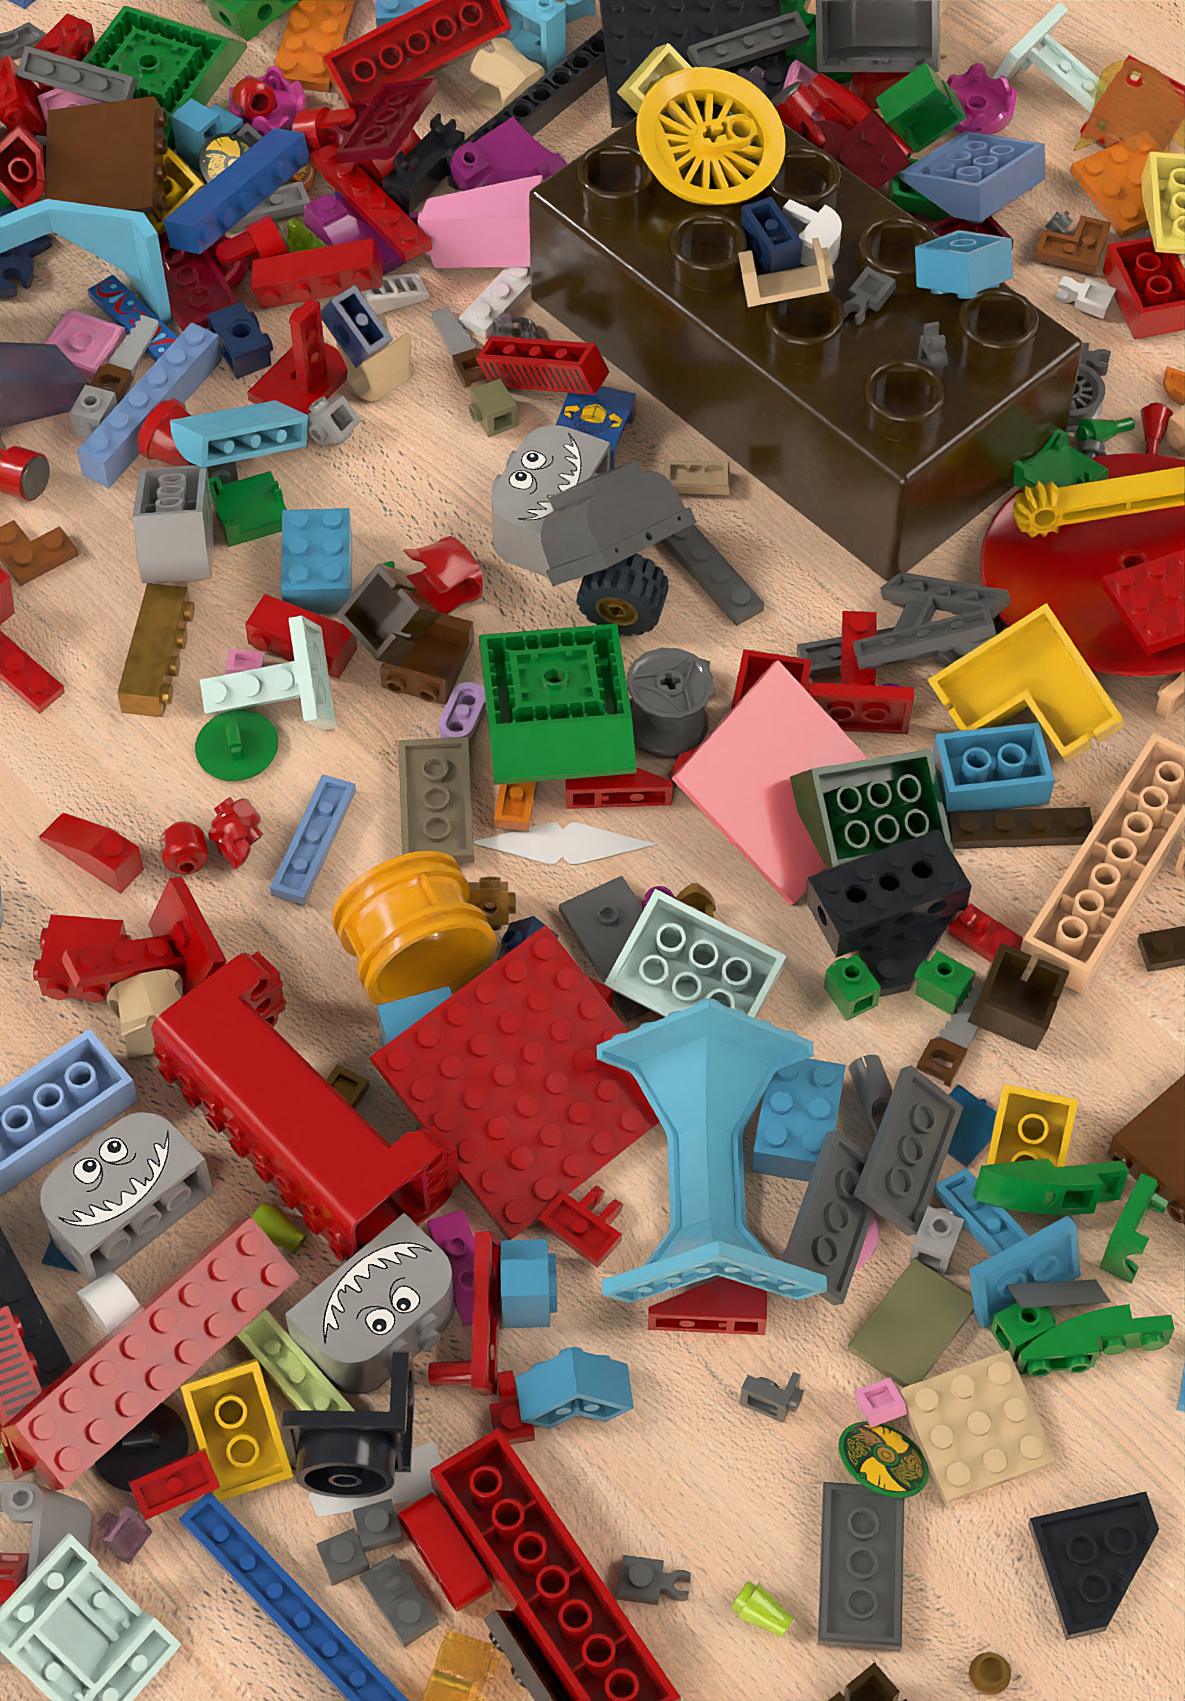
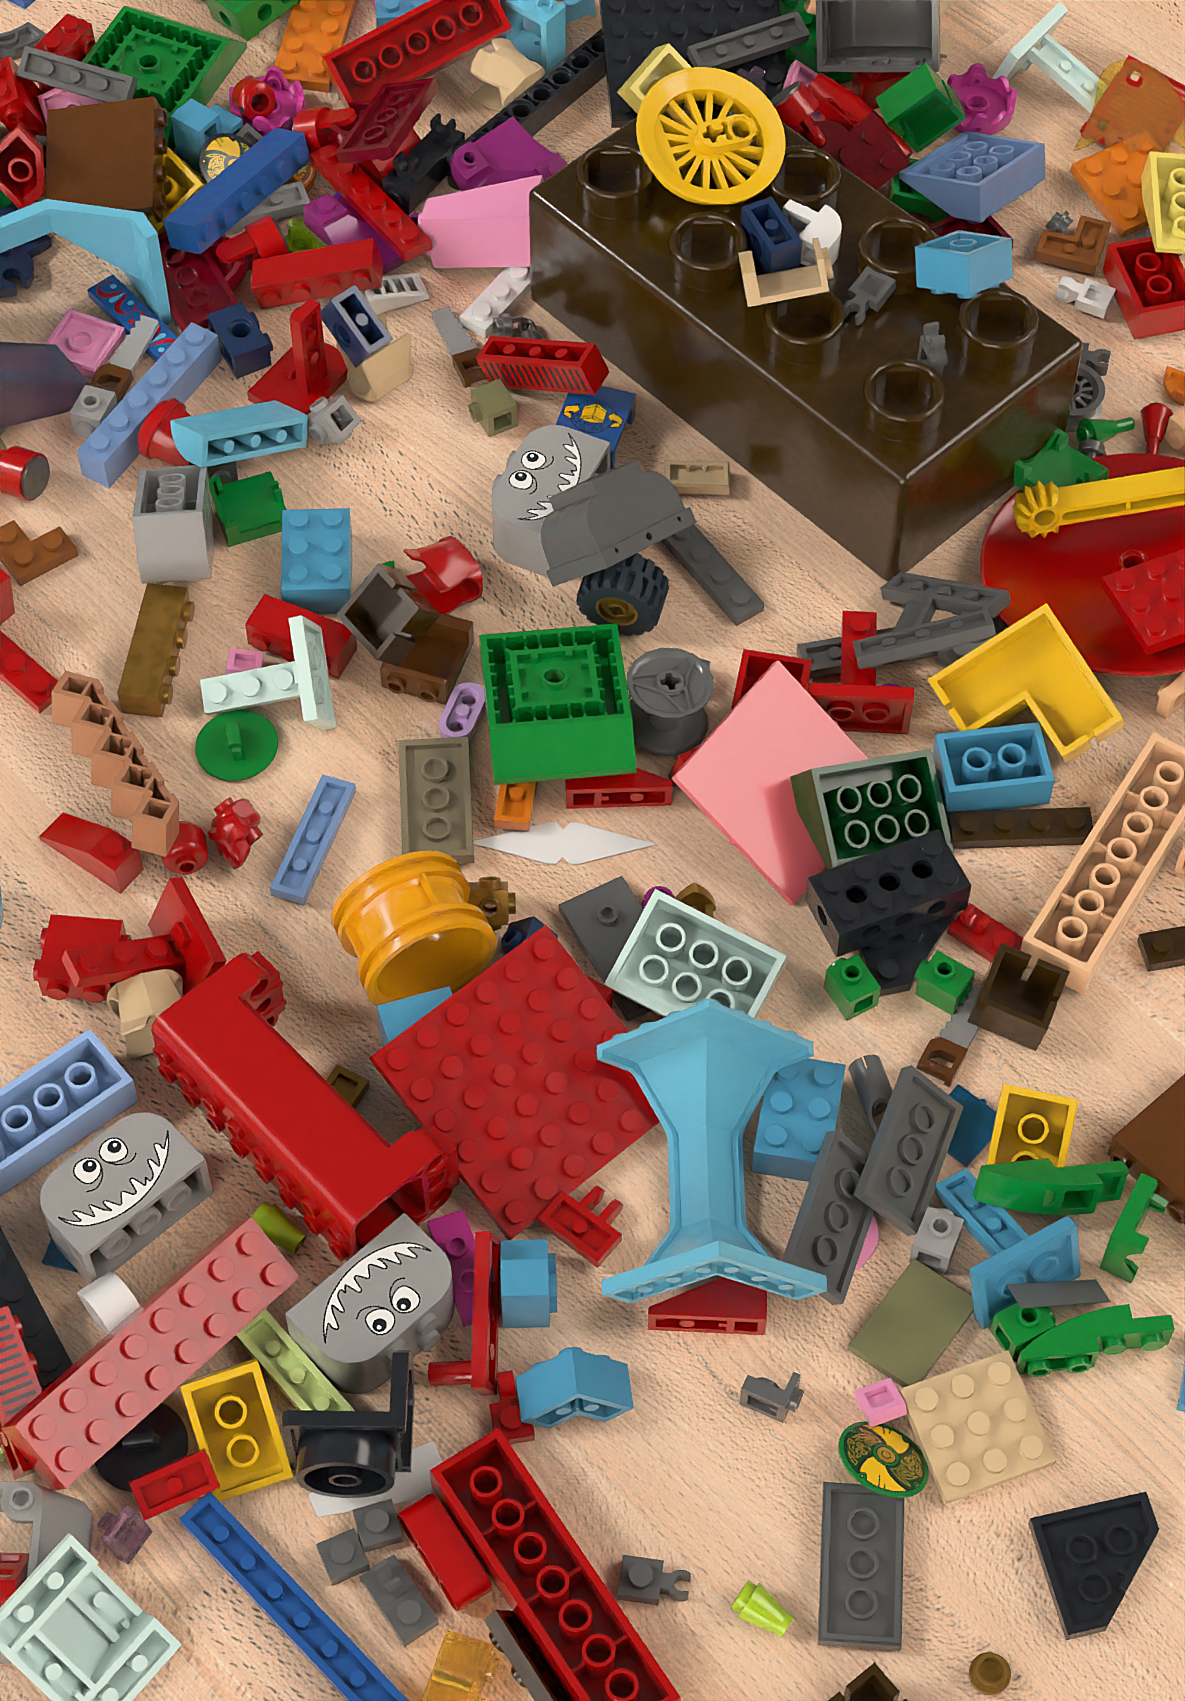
none -> nougat brick [52,671,179,857]

